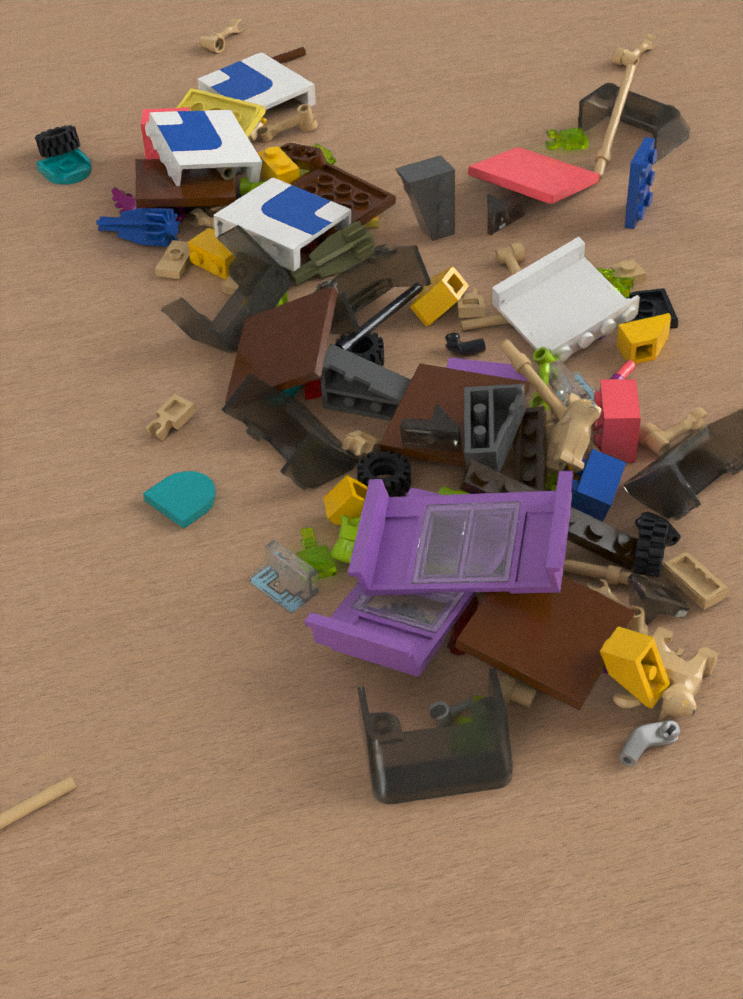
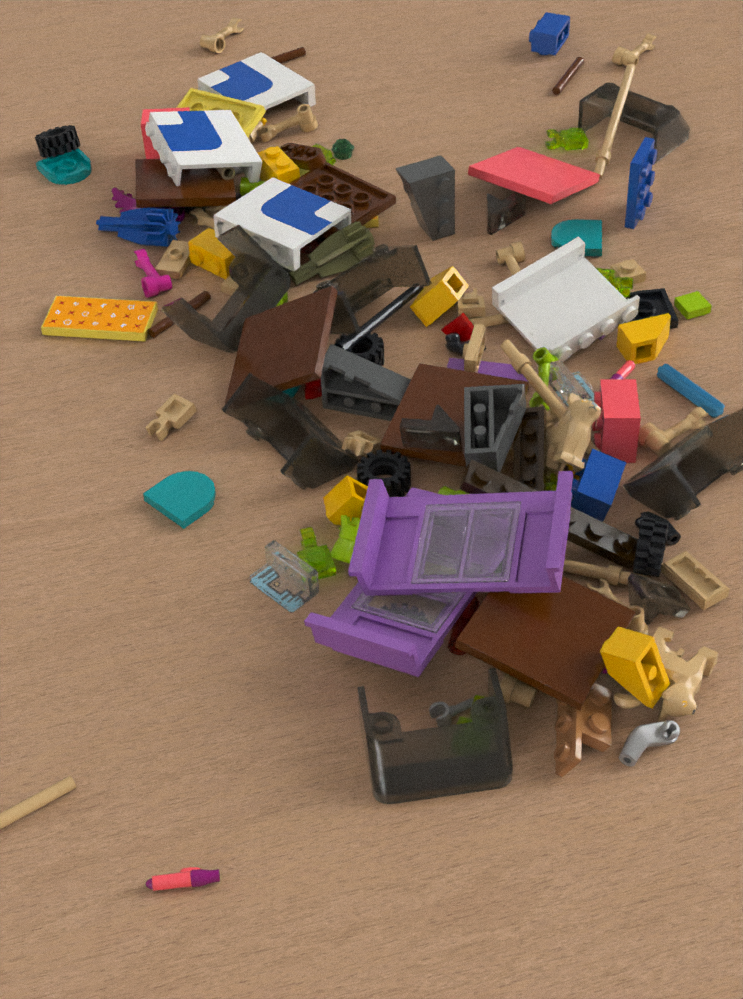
none -> light orange tile [41,296,158,342]
none -> dark pink brick [134,249,172,298]
none -> piece [146,867,220,891]
none -> reddish brown bar [148,291,211,338]
none -> clear green plate [331,139,354,160]
none -> red tile [441,312,474,341]
none -> tan plate [462,324,486,373]
none -> blue brick [529,12,570,56]
none -> teal tile [551,219,602,257]
none -> reddish brown bar [552,57,584,95]
none -> medium nougat bracket [554,683,612,777]
none -> dark azure axle [657,364,725,418]
none -> lime tile [674,291,712,320]

